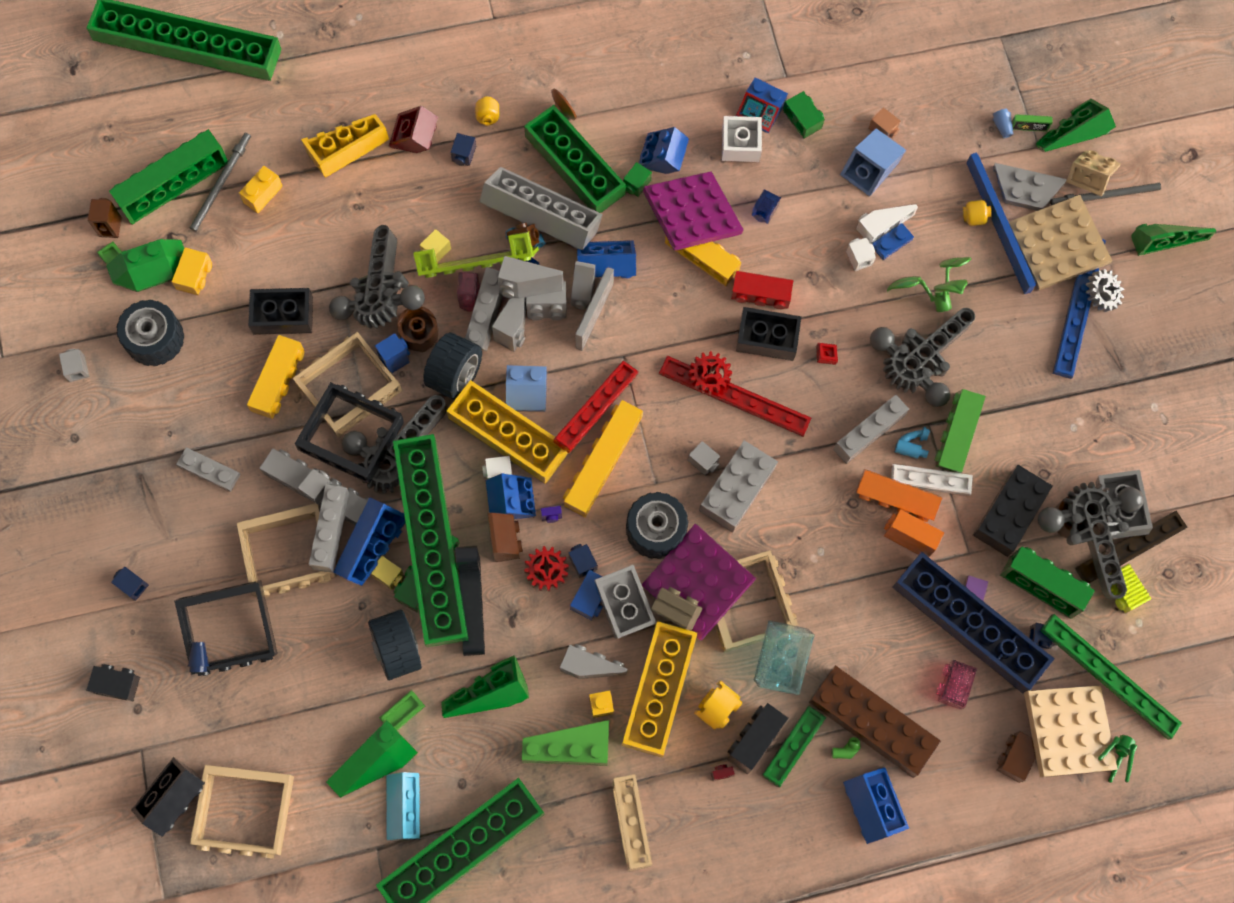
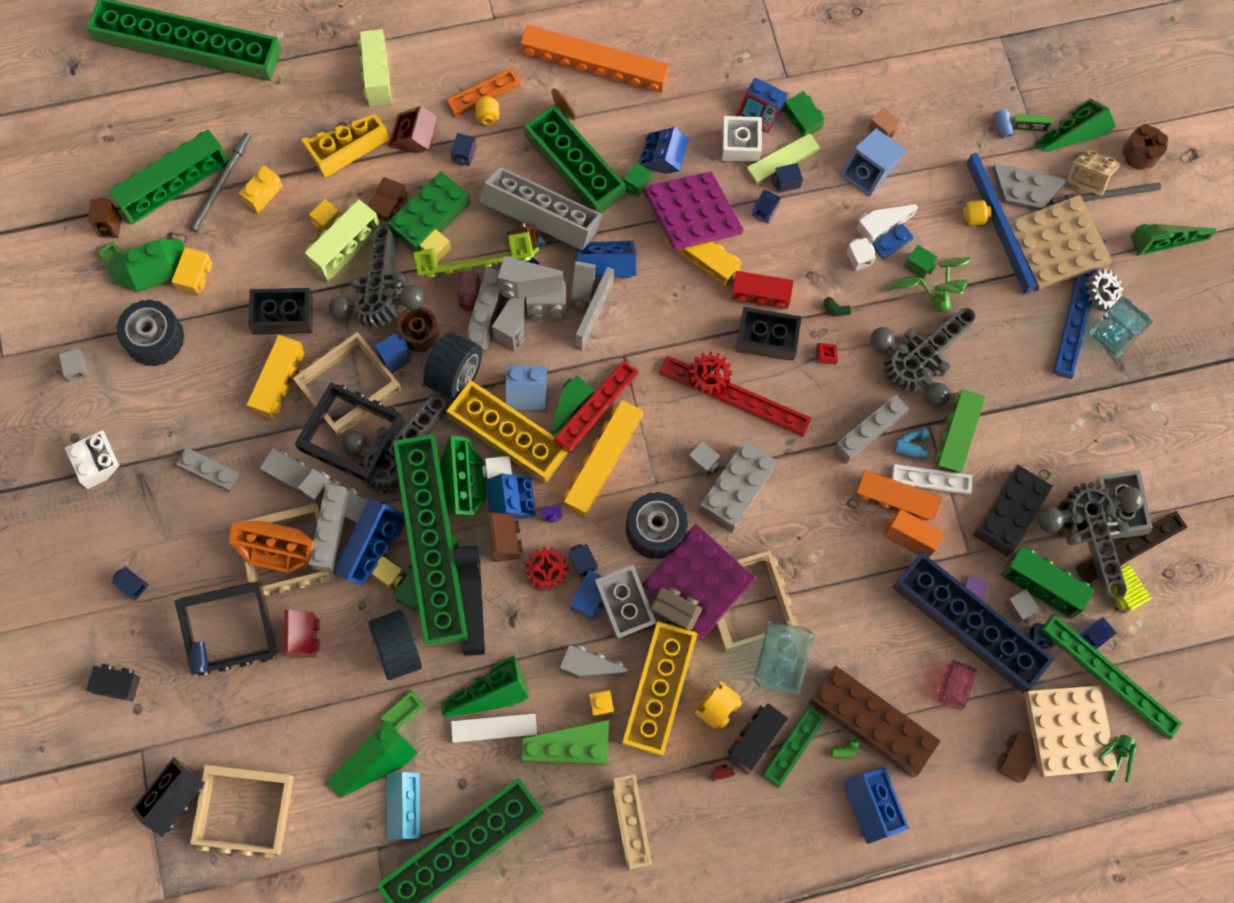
none -> white slope [65,430,119,489]
none -> orange wedge [229,521,313,573]
none -> dark red slope [284,609,320,659]
none -> yellowish green brick [305,199,380,283]
none -> yellow brick [309,199,341,232]
none -> yellowish green wedge [358,29,392,107]
none -> reddish brown brick [369,177,407,222]
none -> green brick [387,171,470,252]
none -> green wedge [440,436,486,516]
none -> orange tile [446,68,521,117]
none -> white tile [451,714,537,743]
none -> orange brick [520,24,669,92]
none -> green slope [551,375,594,436]
none -> yellowish green tile [747,133,820,185]
none -> dark blue brick [772,163,803,193]
none -> dark green arm [823,297,851,316]
none -> green brick [904,245,937,279]
none -> light grey brick [1004,589,1040,624]
none -> clear blue brick [1079,617,1117,649]
none -> clear light blue brick [1089,295,1153,358]
none -> reddish brown brick [1123,124,1168,170]

